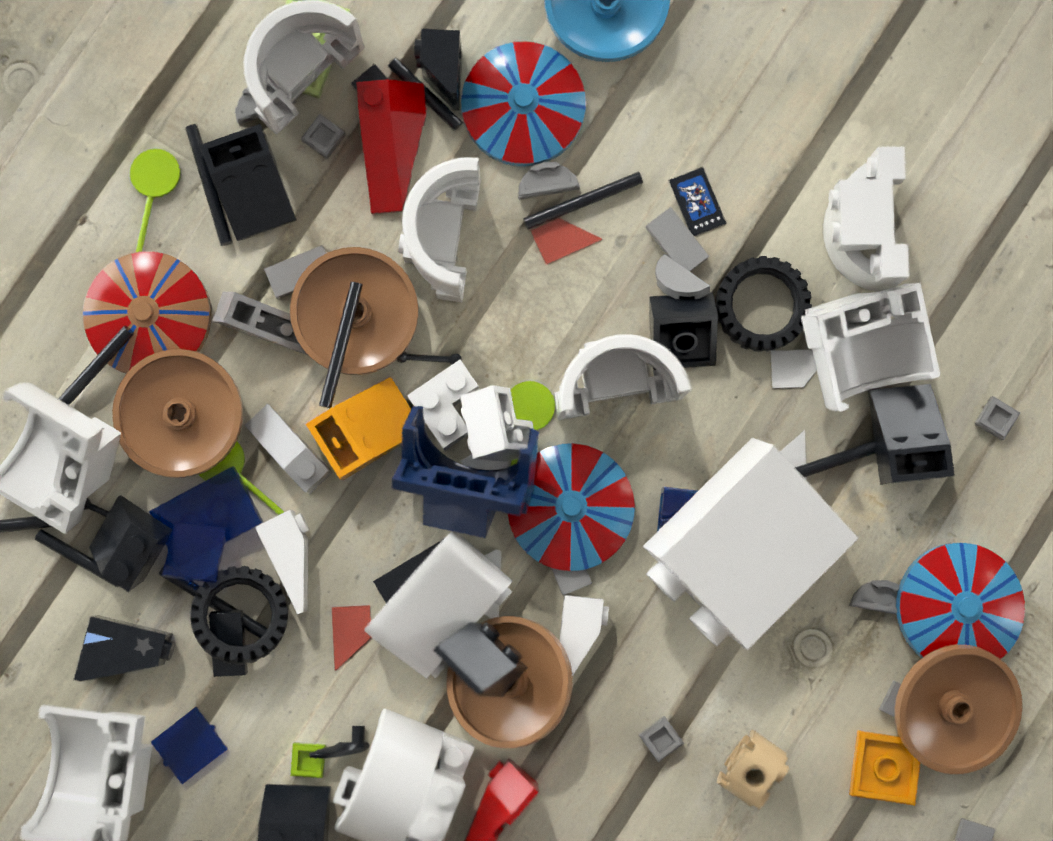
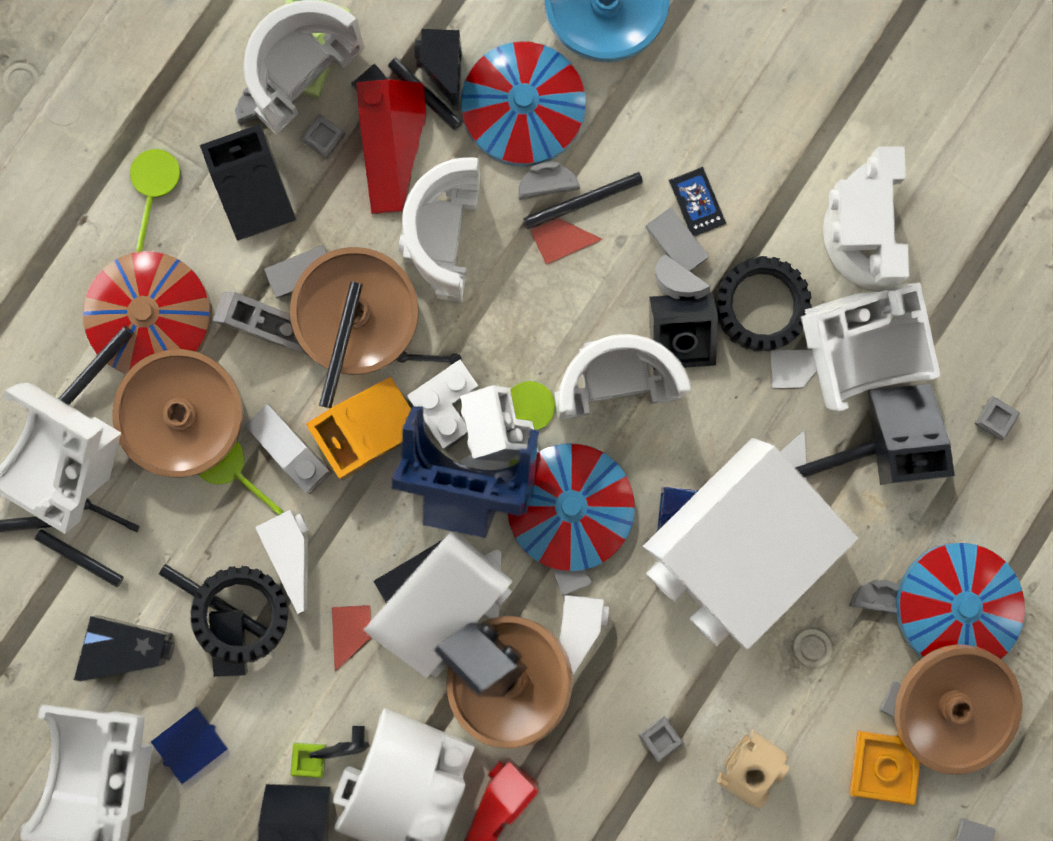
black slope [89,495,174,592] -> none
clear blue tile [149,466,264,568] -> none
clear blue piece [162,522,228,583] -> none
black bar [185,124,233,246] -> none

